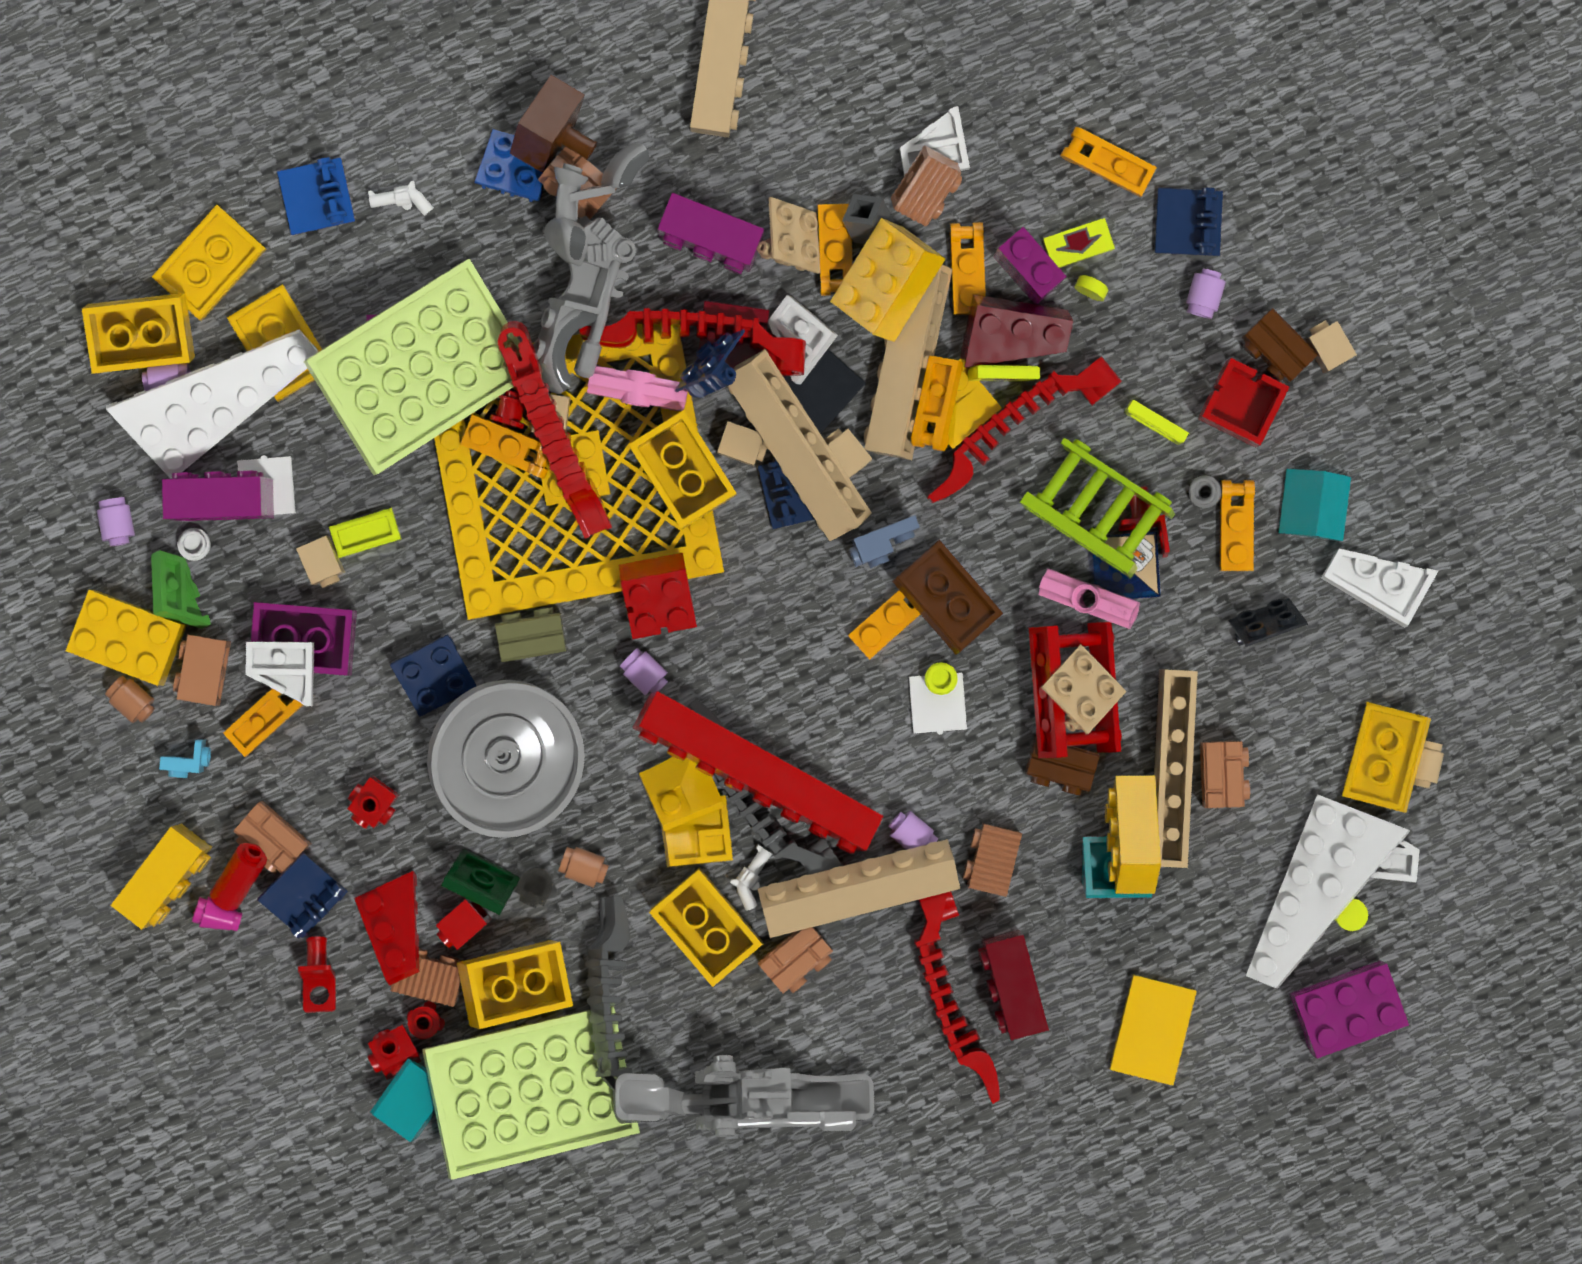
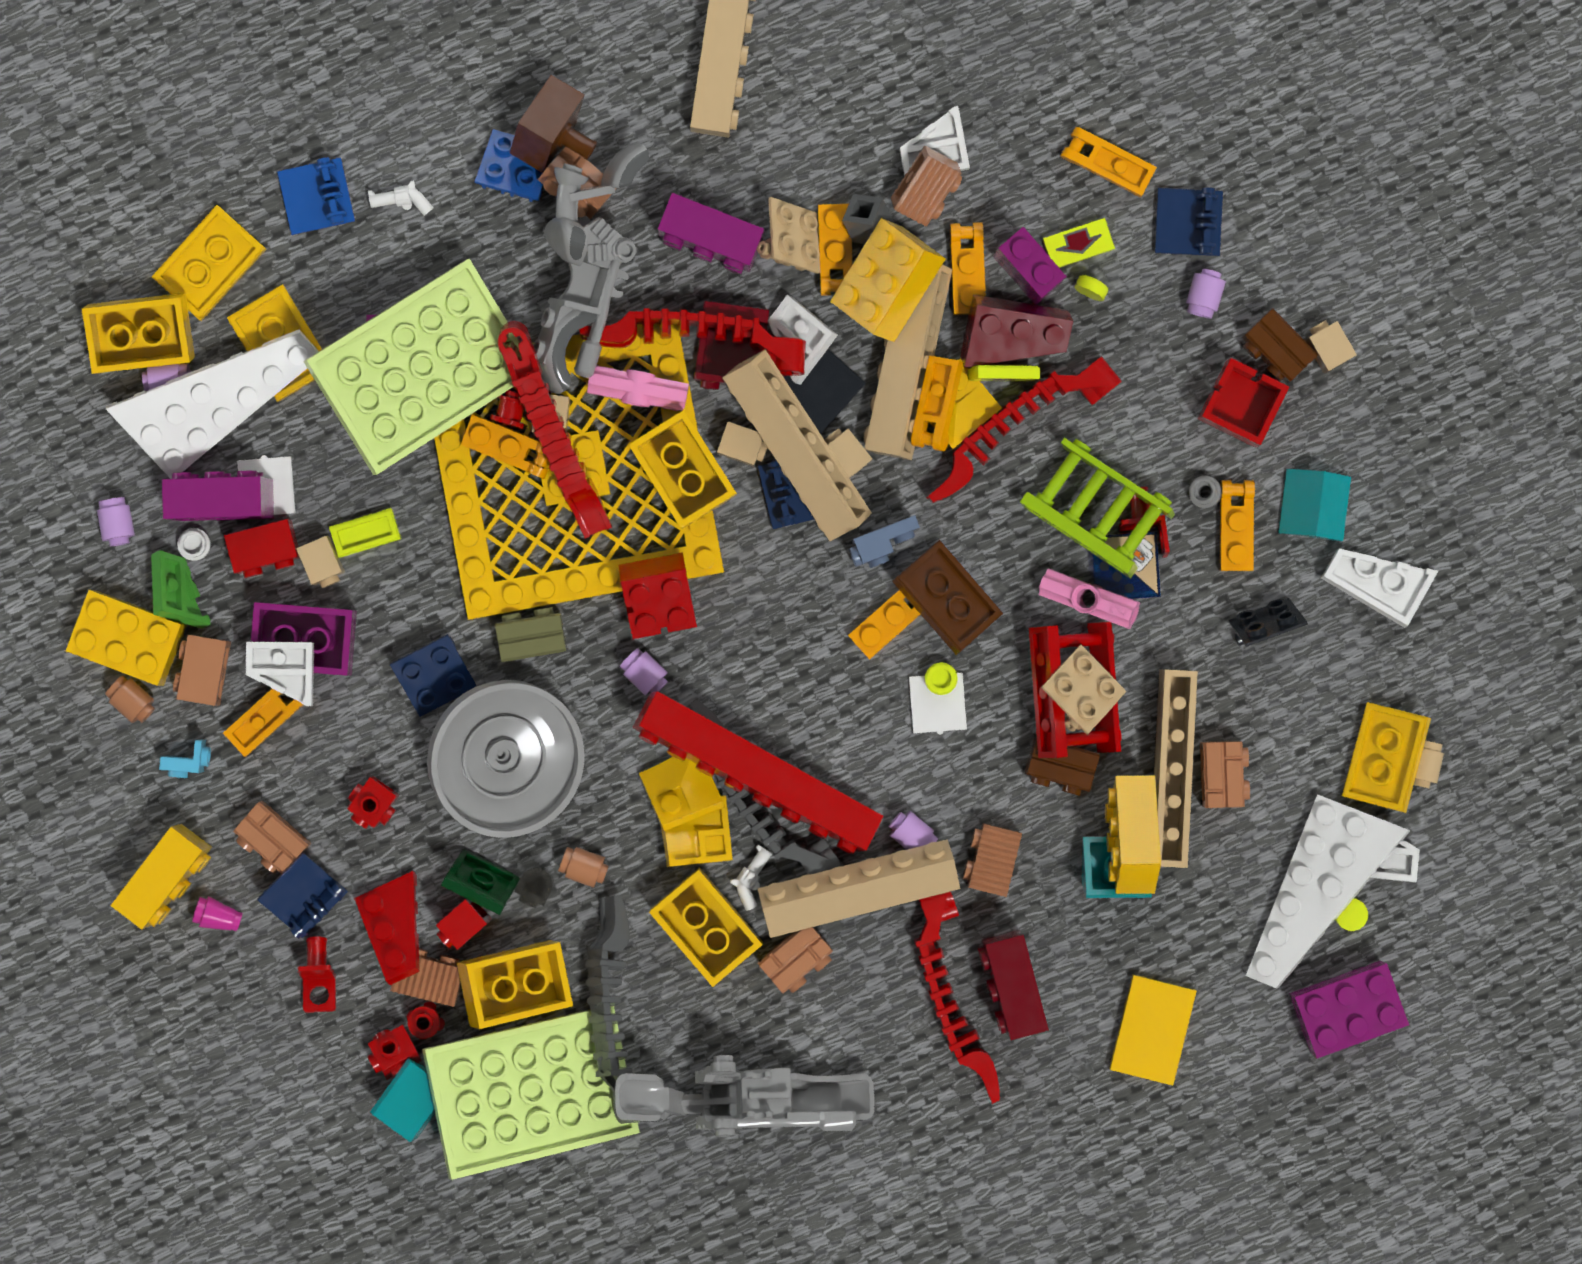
red brick [210,843,267,911] -> none
dark blue hinge [675,329,745,399] -> none
neon yellow tile [1124,400,1189,445] -> none
none -> red piece [224,519,300,578]

